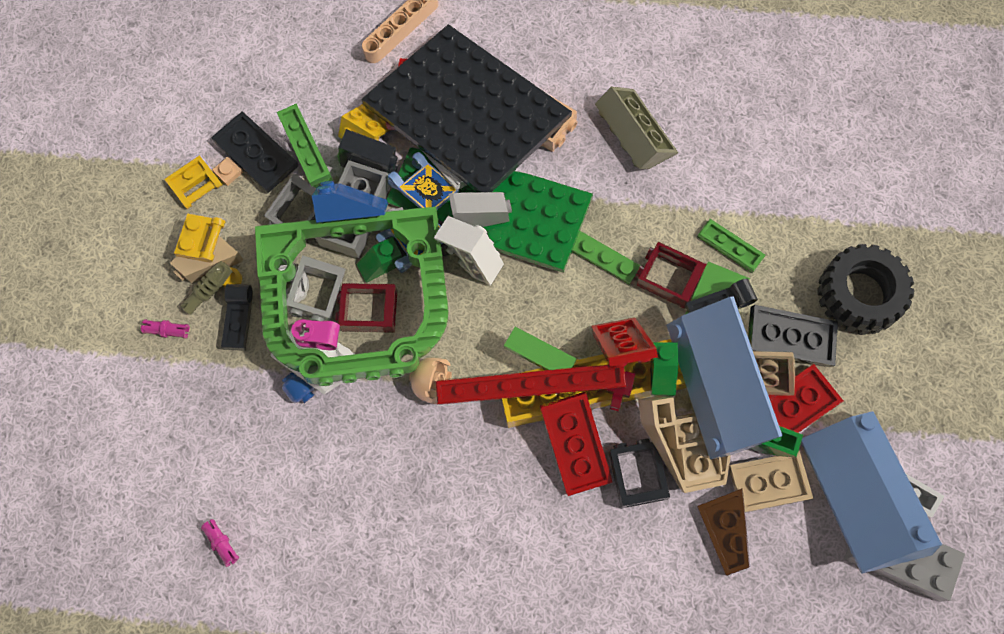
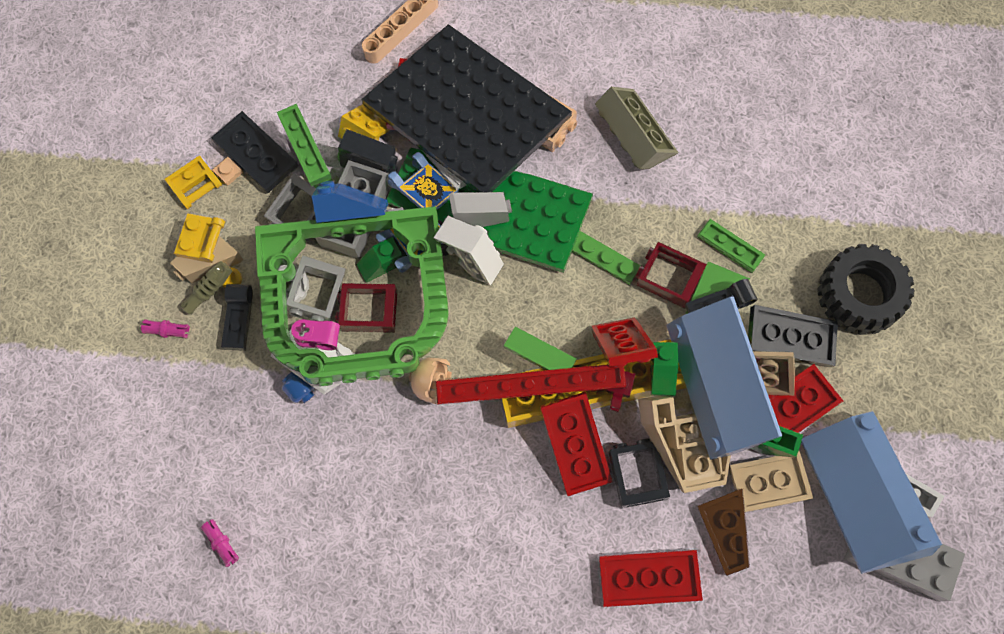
none -> red plate [599,550,703,607]

